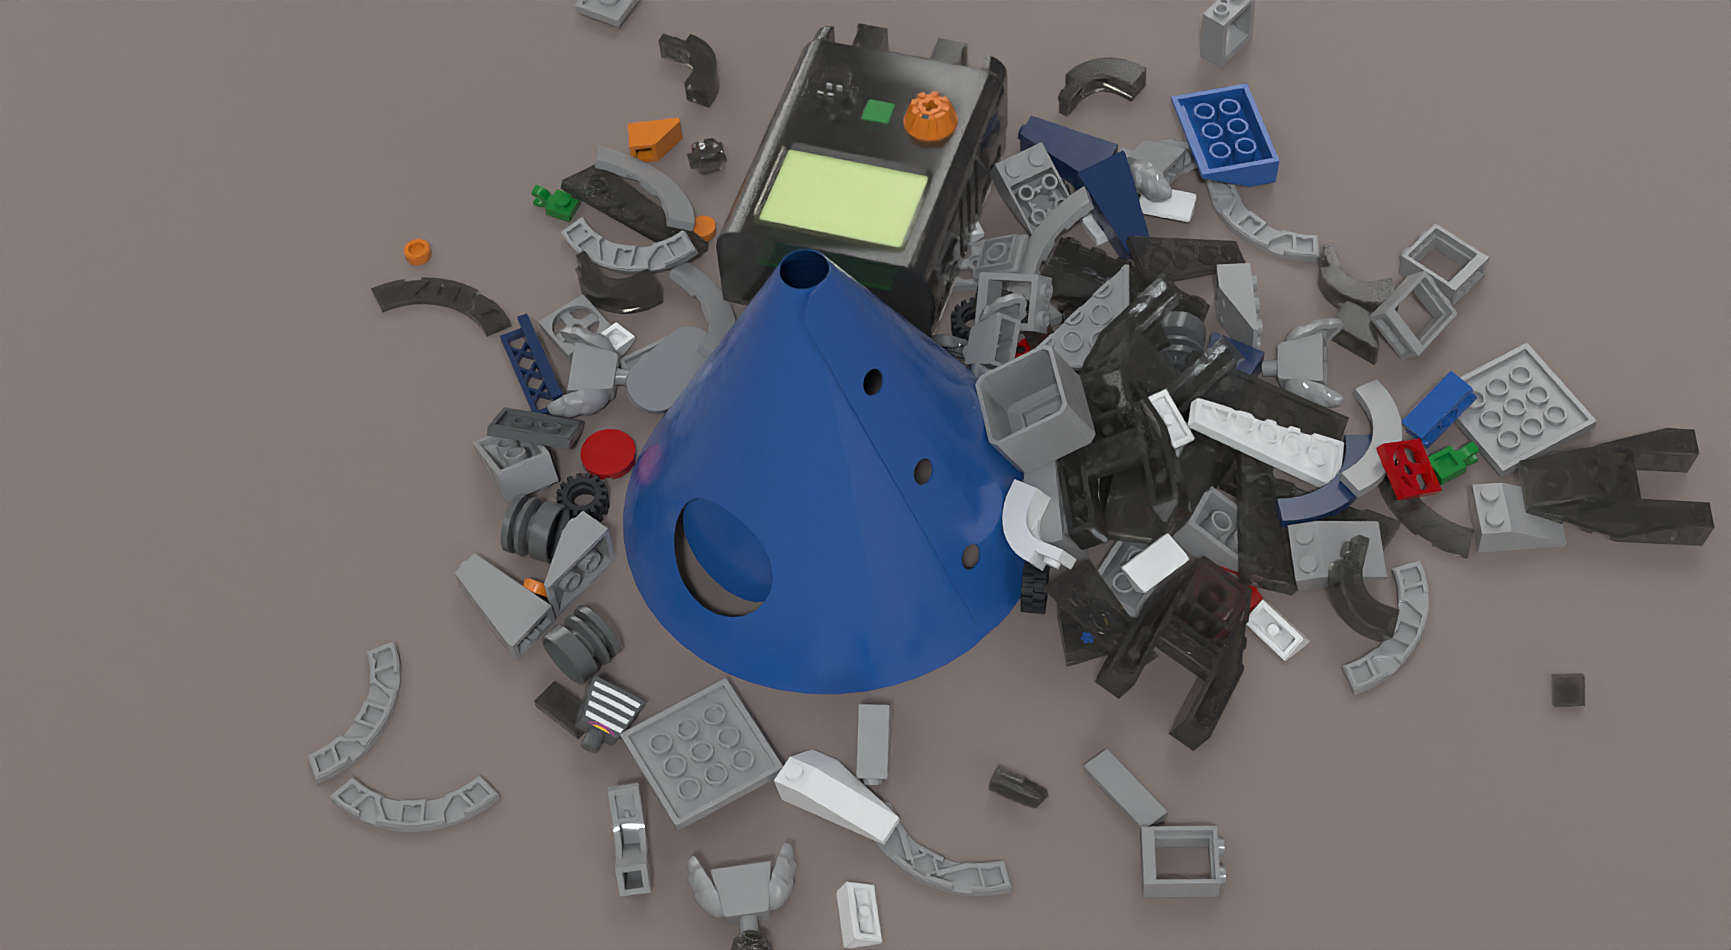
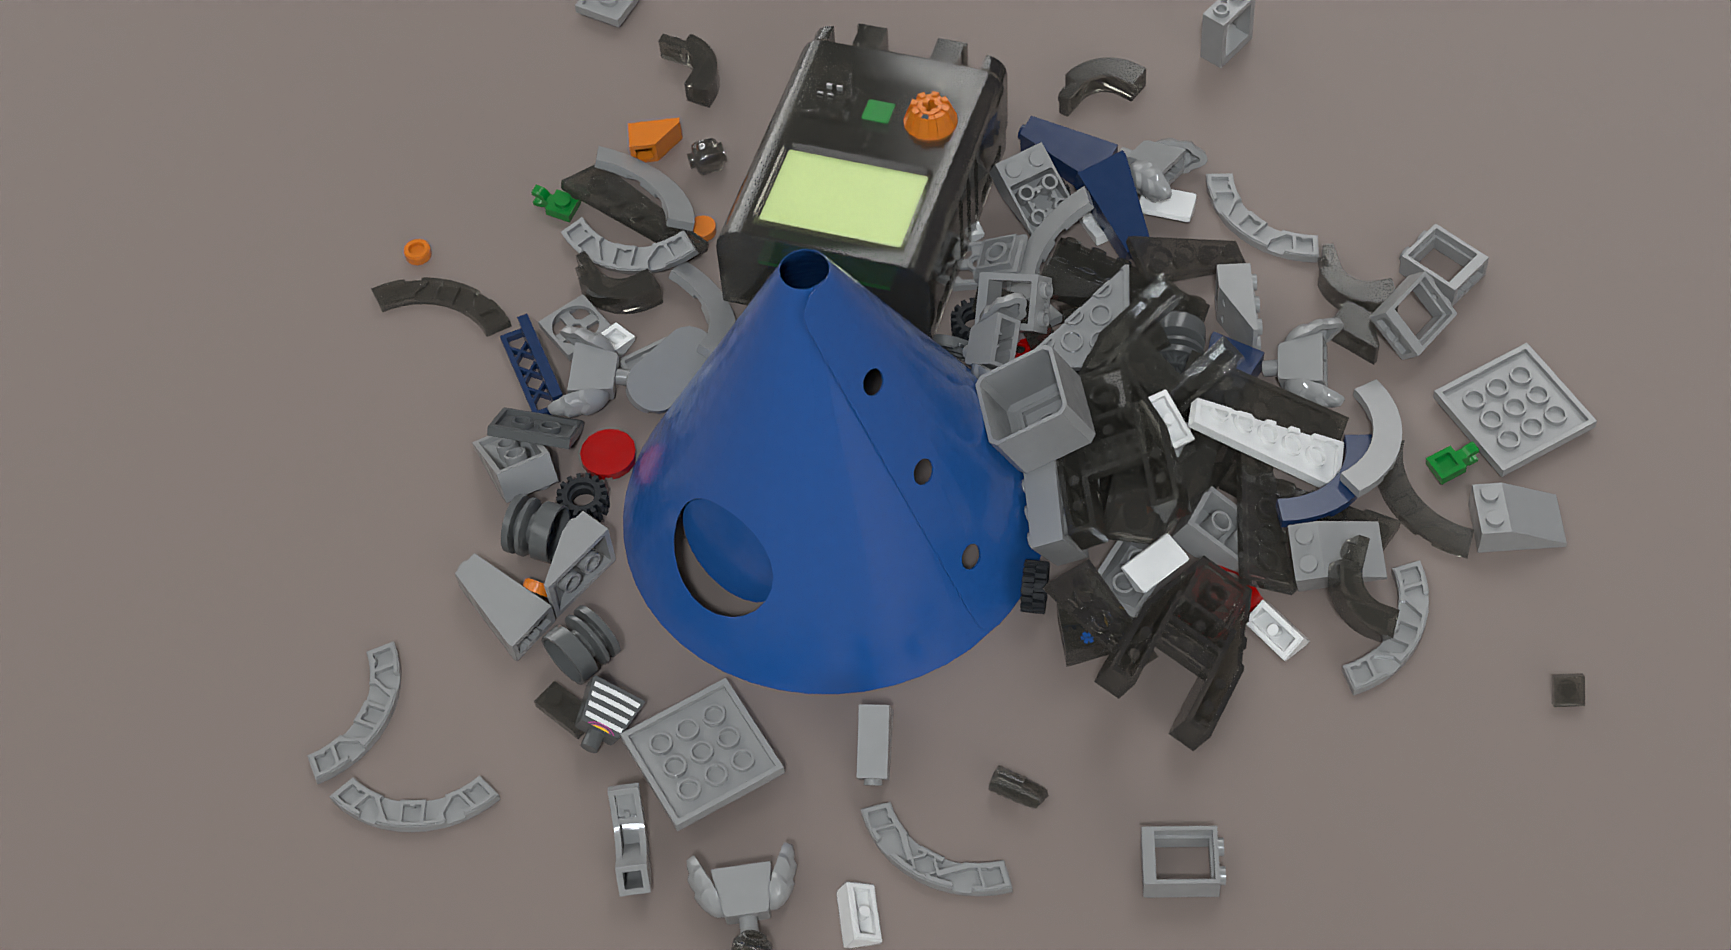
white wedge [774,749,900,845] -> none
white arch [1002,479,1076,571] -> none
light grey tile [1084,749,1168,831] -> none
blue slope [1171,83,1280,187] -> none
red piece [1376,438,1442,501] -> none
blue piece [1401,371,1477,449] -> none
clear smoke wedge [1518,428,1715,546] -> none

